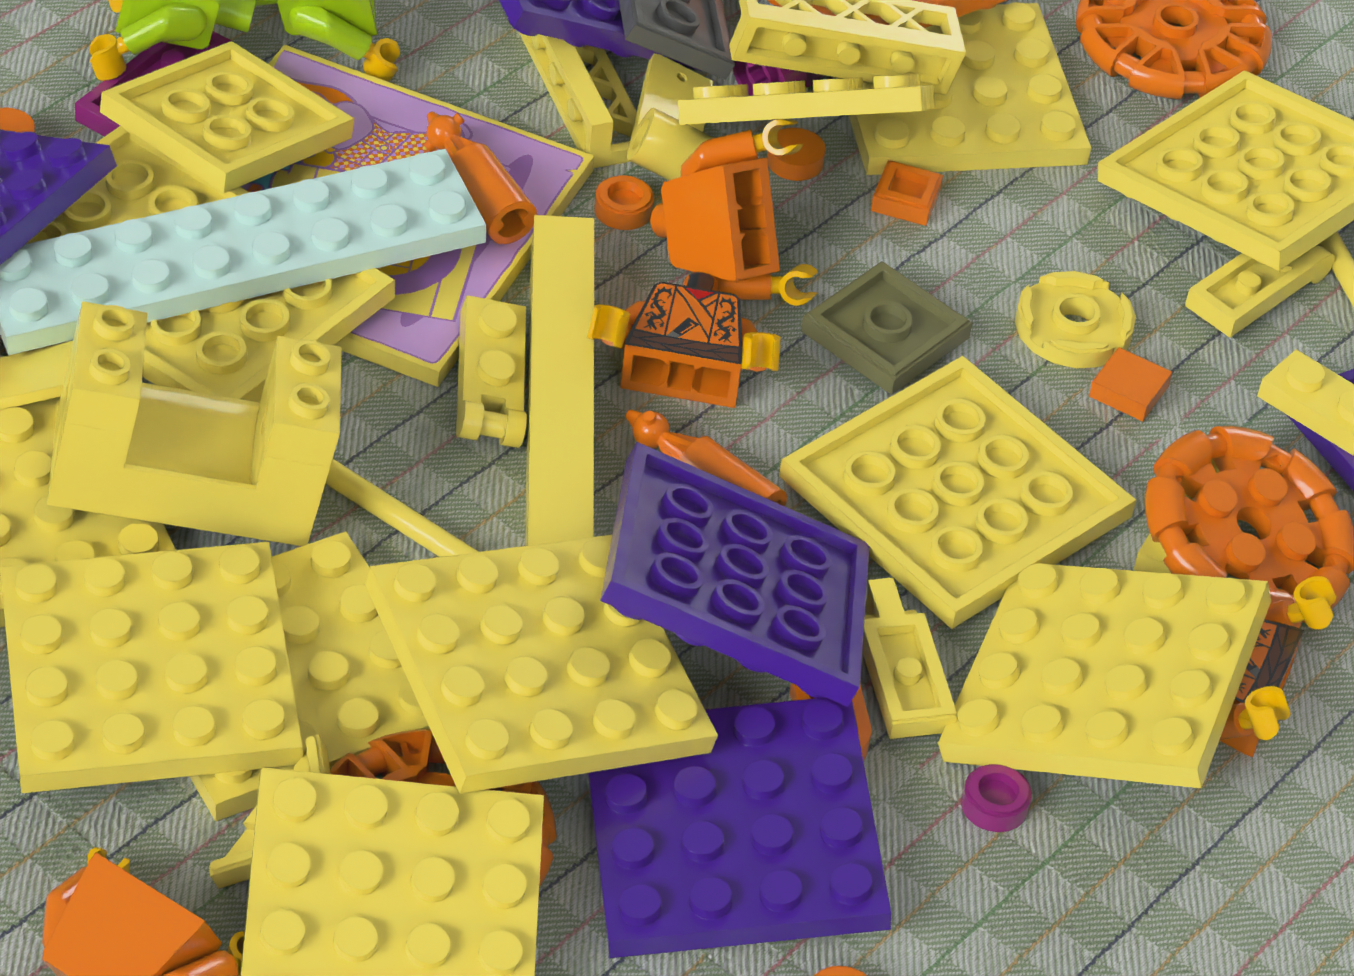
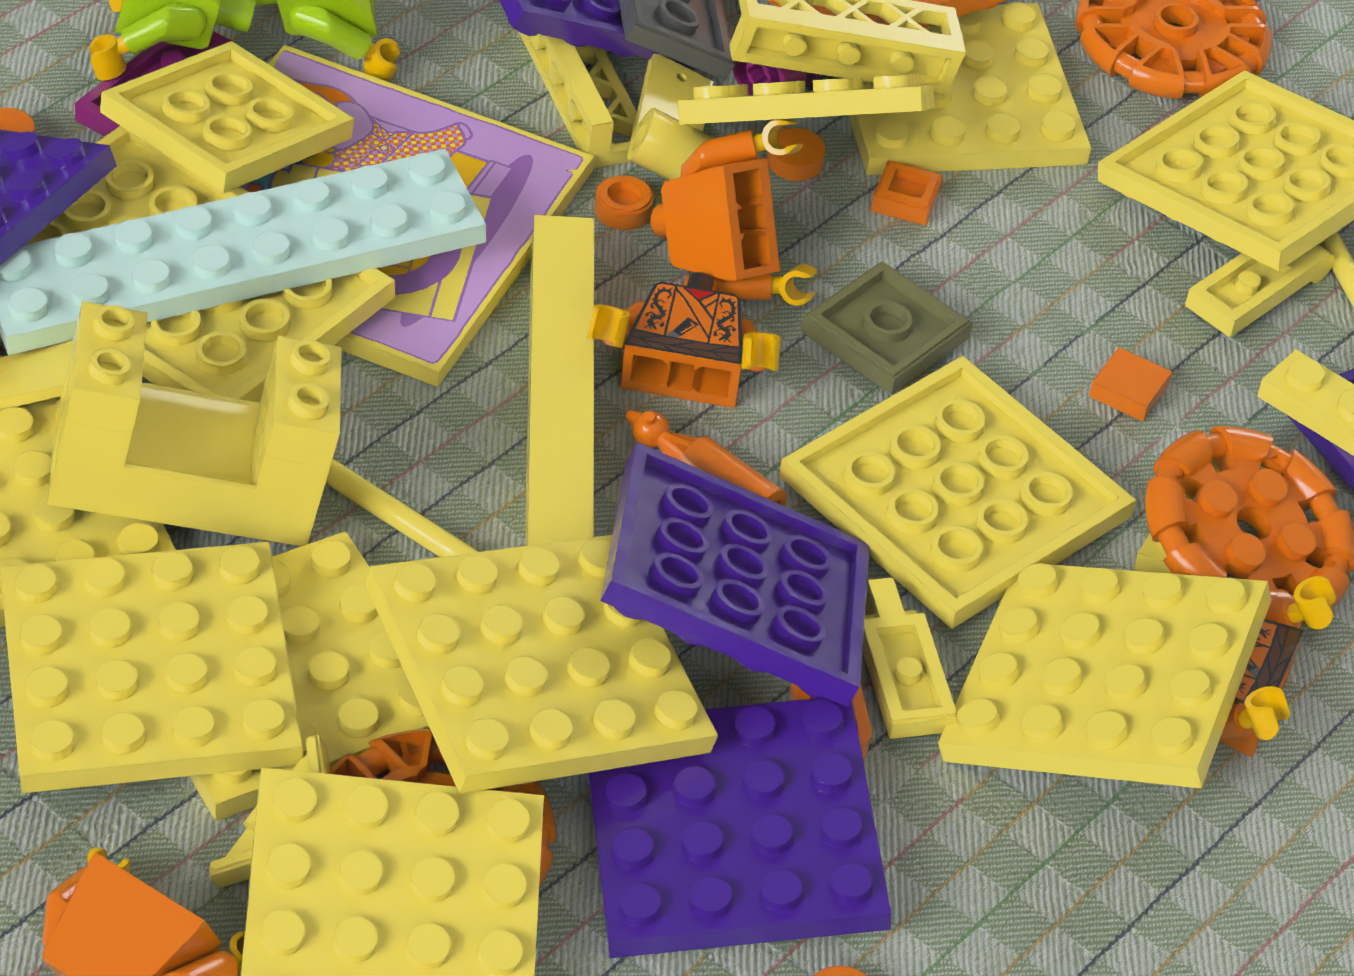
orange wheel [423,111,537,244] -> none
light yellow plate [456,295,527,448] -> none
magenta tile [961,764,1032,832] -> none
light yellow tile [1014,271,1136,369] -> none

